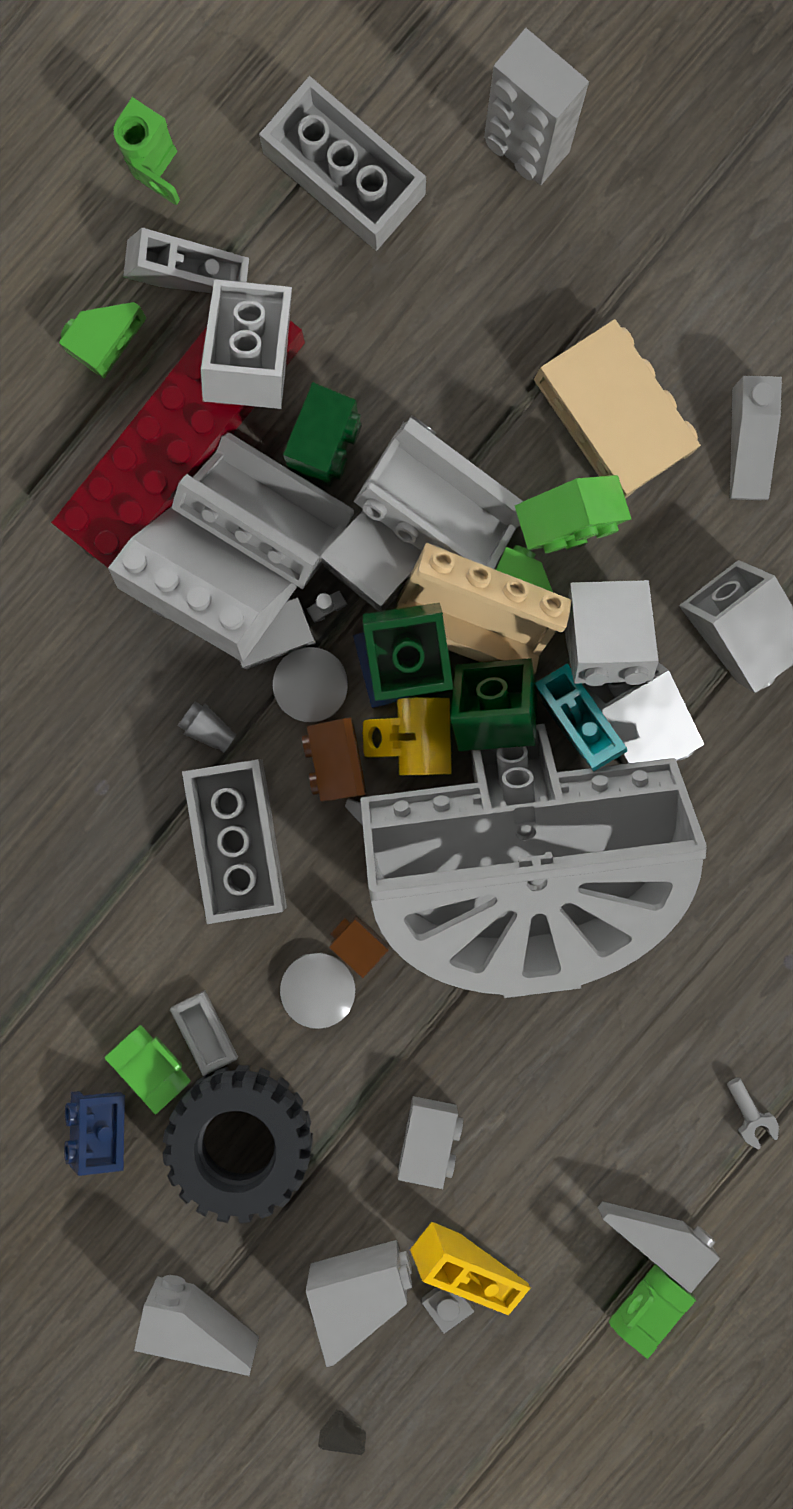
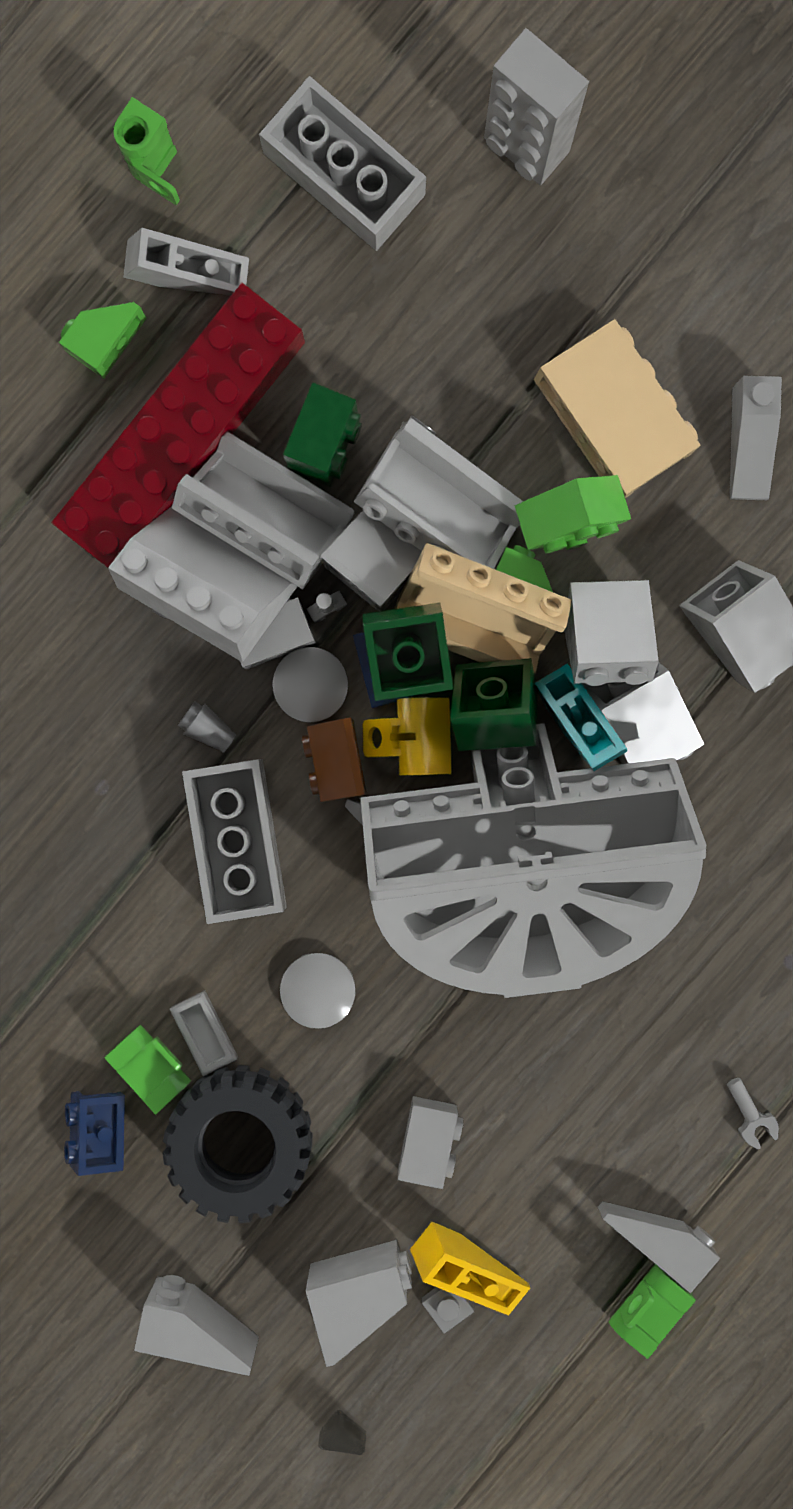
light grey slope [201,279,292,409] -> none
reddish brown brick [329,915,389,978] -> none

